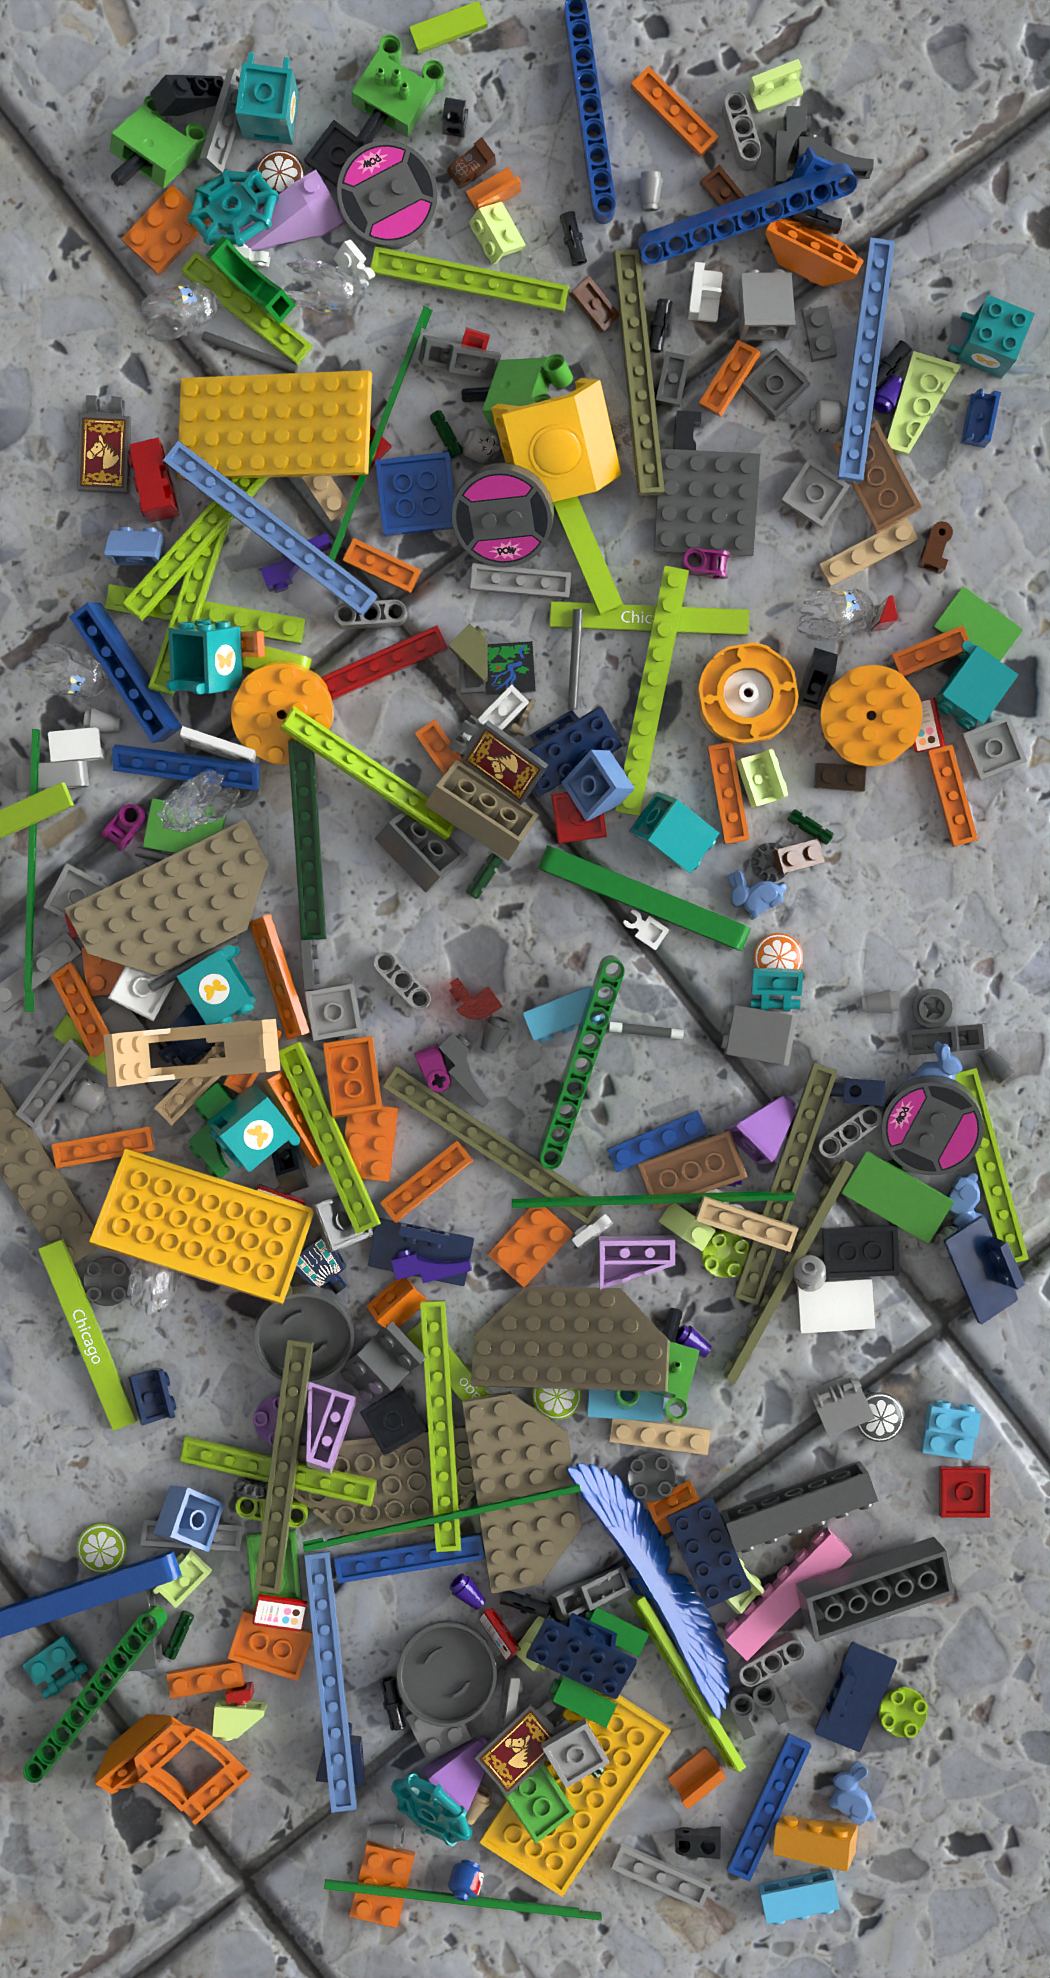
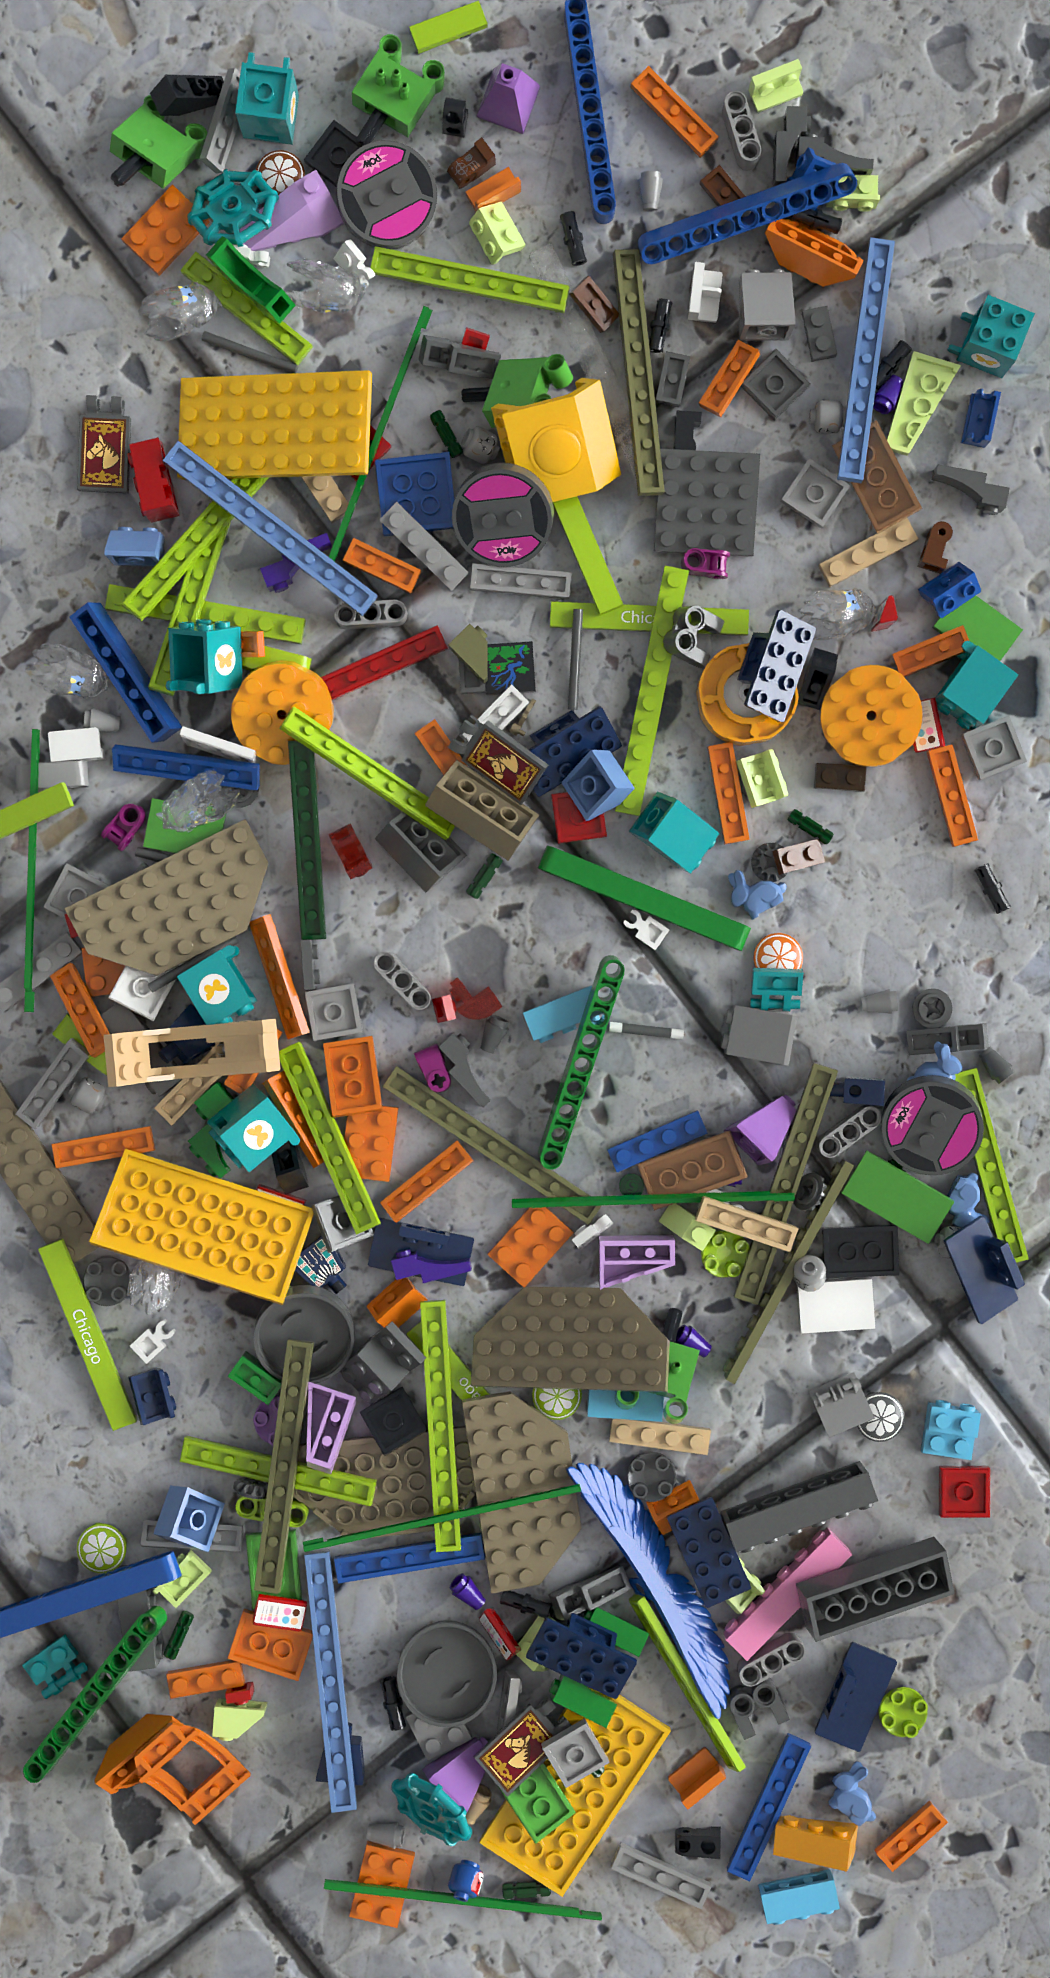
none -> white plate [130,1319,176,1364]
none -> green panel [228,1351,282,1405]
none -> clear red brick [329,823,373,880]
none -> light grey plate [380,502,469,591]
none -> red plate [432,995,456,1023]
none -> medium lavender slope [477,63,540,134]
none -> dark green axle [502,1881,551,1899]
none -> dark green tile [619,1173,644,1195]
none -> dark grey piece [663,605,725,669]
none -> bracket [737,610,816,722]
none -> dark grey gear [793,1173,827,1212]
none -> yellowish green bracket [826,175,880,212]
none -> orange plate [874,1800,948,1872]
none -> blue bracket [918,562,981,618]
none -> dark grey slope [931,464,1010,515]
none -> black pin [974,863,1011,914]

